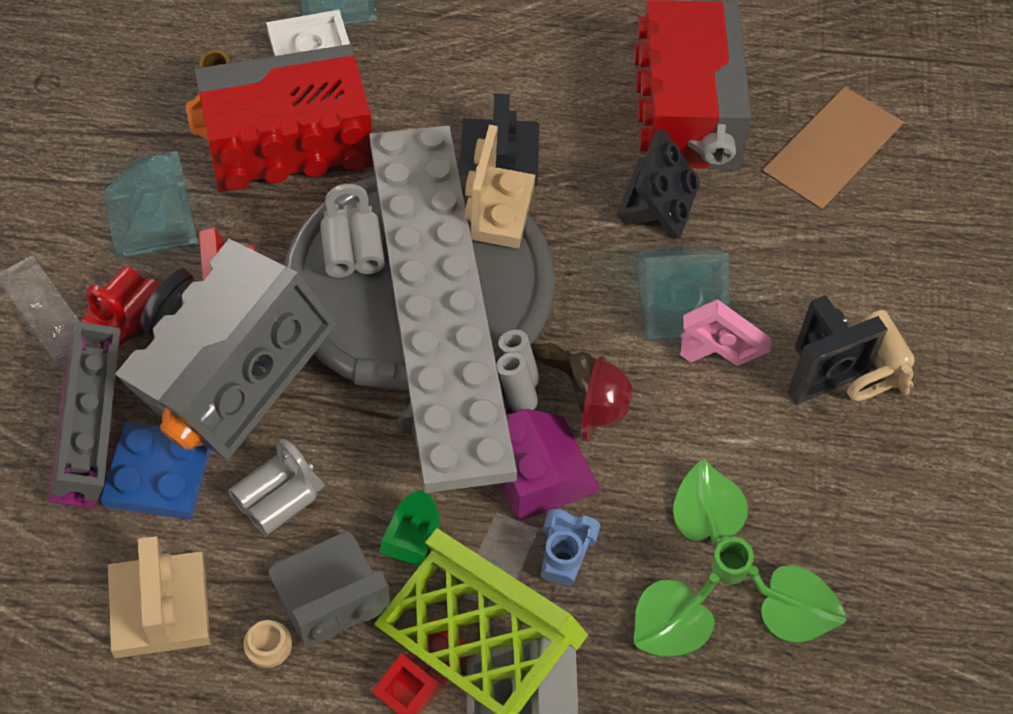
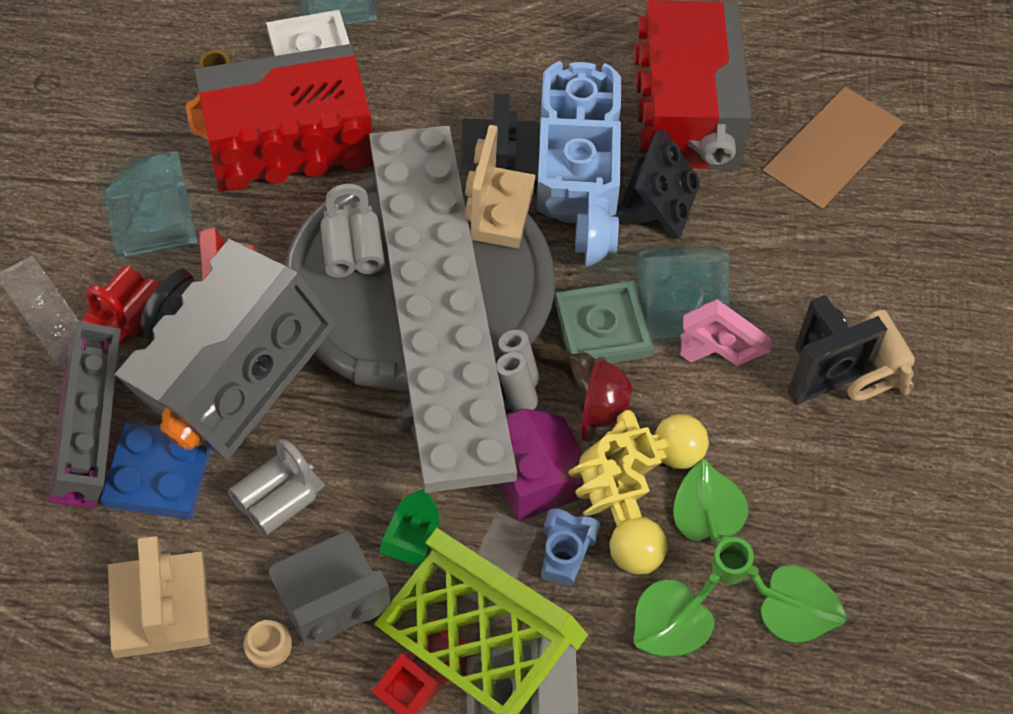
none -> light blue brick [536,61,621,267]
none -> sand green plate [552,281,654,363]
none -> light yellow piece [568,410,709,574]

